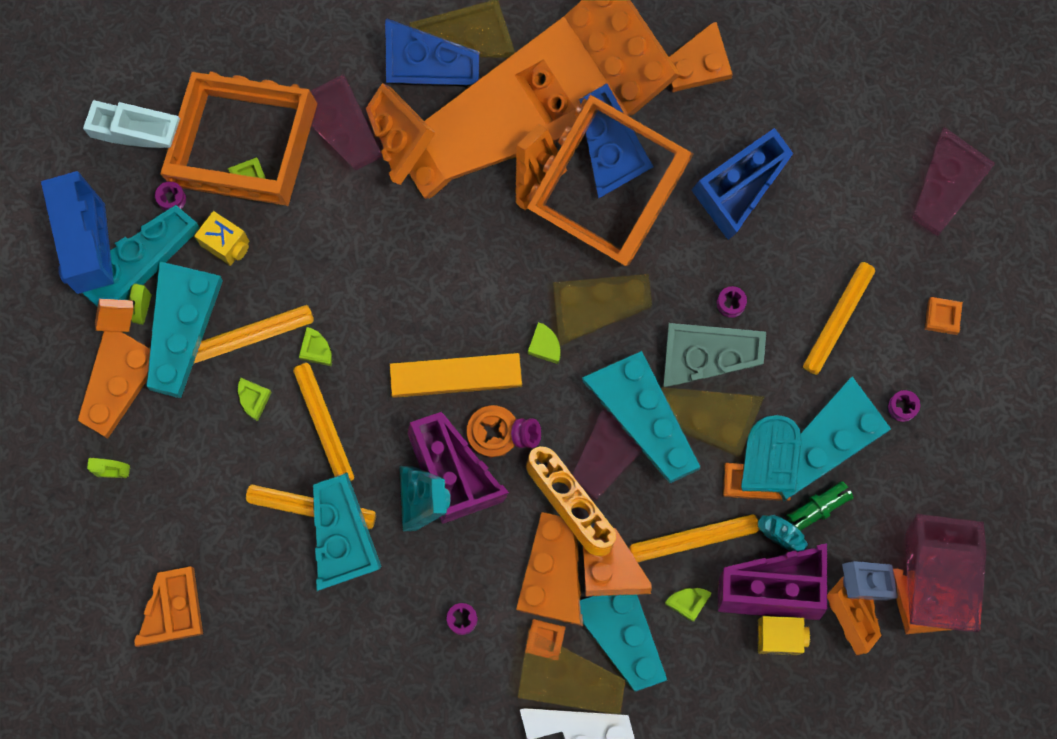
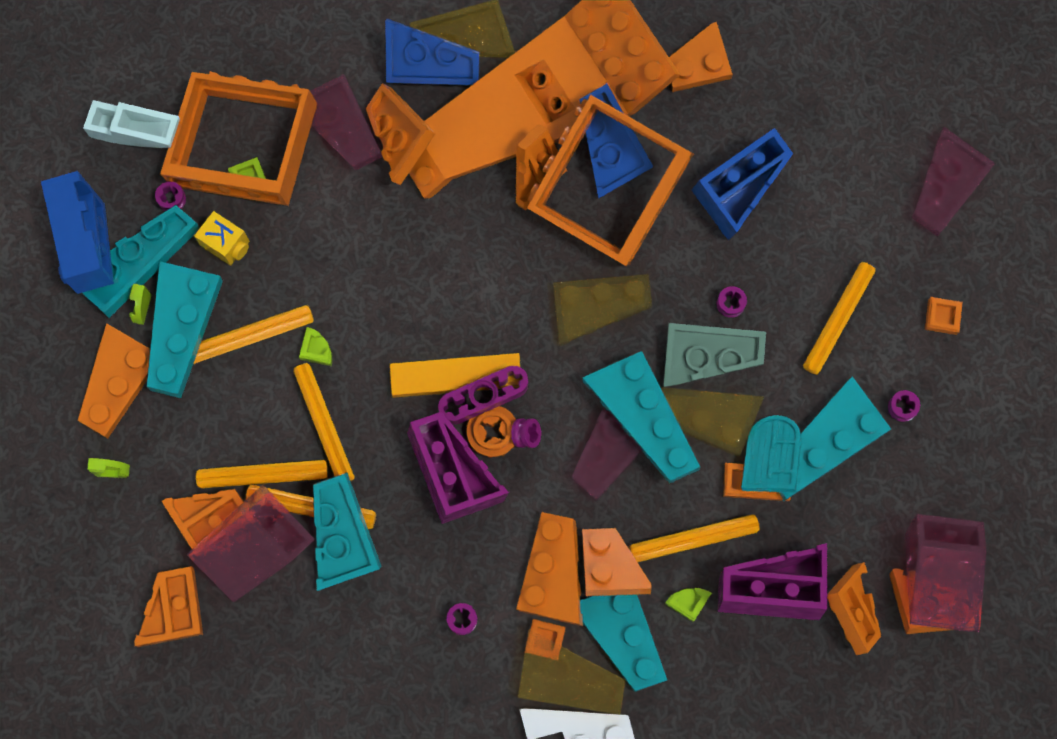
orange tile [95,299,134,332] -> none
lime tile [238,378,272,421] -> none
teal wing [400,466,450,531] -> none
light orange beam [526,446,616,556] -> none
lime tile [528,322,560,364] -> none
teal gear [758,515,808,552] -> none
yellow brick [758,616,810,655] -> none
green pin [786,481,853,531] -> none
sand blue plate [842,561,898,601] -> none
none -> orange wing [162,489,255,556]
none -> clear pink slope [187,485,315,603]
none -> light orange axle [196,460,328,488]
none -> magenta beam [438,366,528,425]

